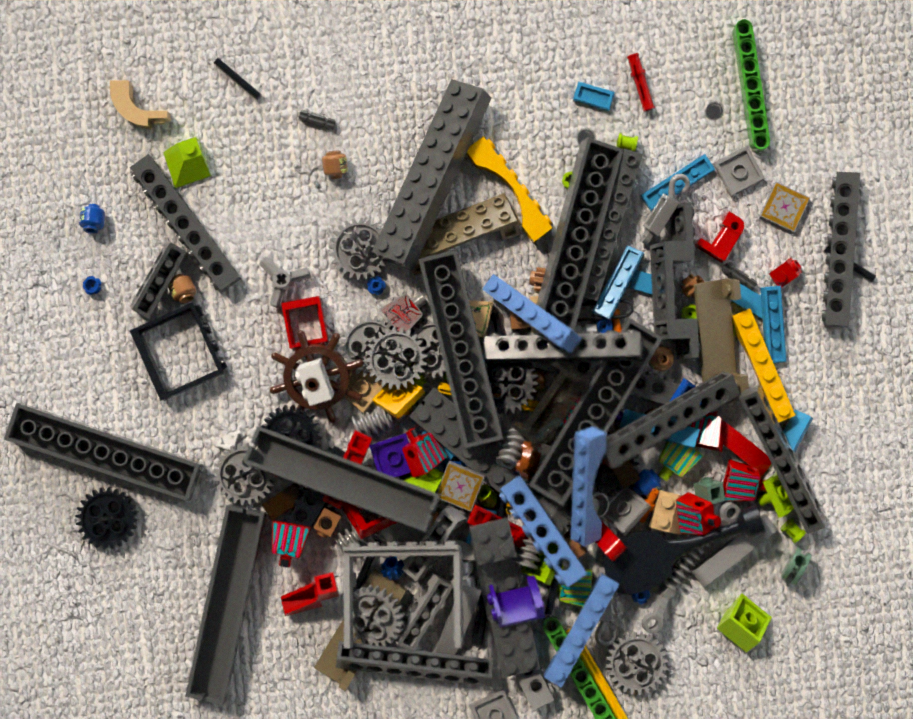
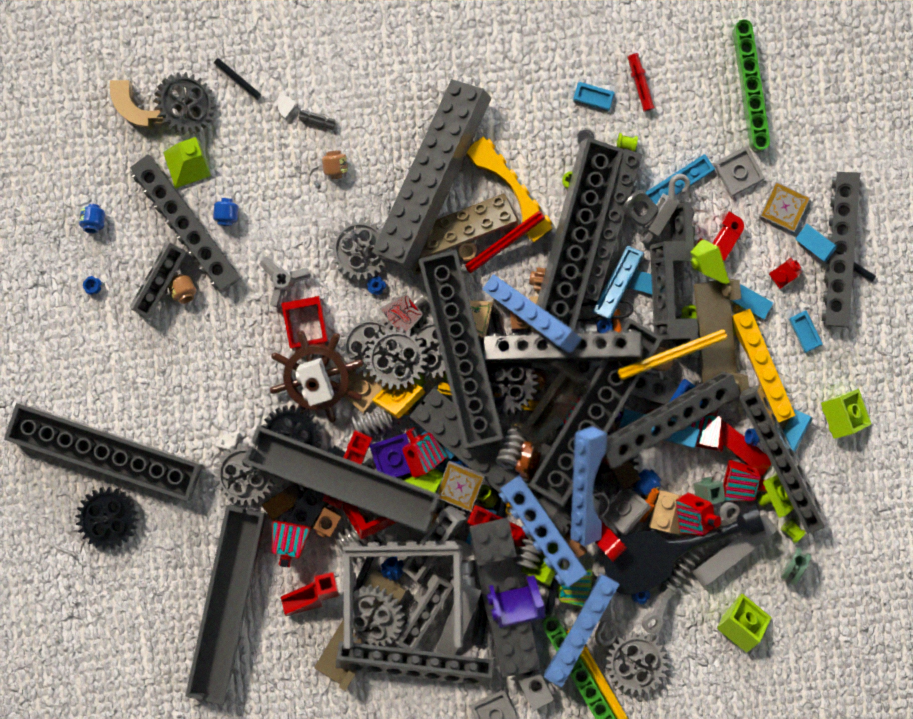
black window [129,302,227,401] -> none
torso [657,441,703,482] -> none
medium nougat gear [681,274,704,299] -> none
clear tile [705,101,725,121] -> none
dark grey axle [722,262,757,290] -> none
dark azure tile [760,286,786,363] -> none
none -> dark grey gear [153,72,216,135]
none -> blue head [213,198,239,226]
none -> white tile [277,92,297,119]
none -> tan tile [458,242,477,261]
none -> red axle [465,211,545,273]
none -> yellow axle [618,330,727,379]
none -> dark grey piece [623,190,658,227]
none -> lime slope [690,239,730,284]
none -> blue plate [744,428,760,446]
none -> dark azure tile [788,310,823,353]
none -> dark azure tile [796,224,838,262]
none -> lime slope [821,389,872,439]

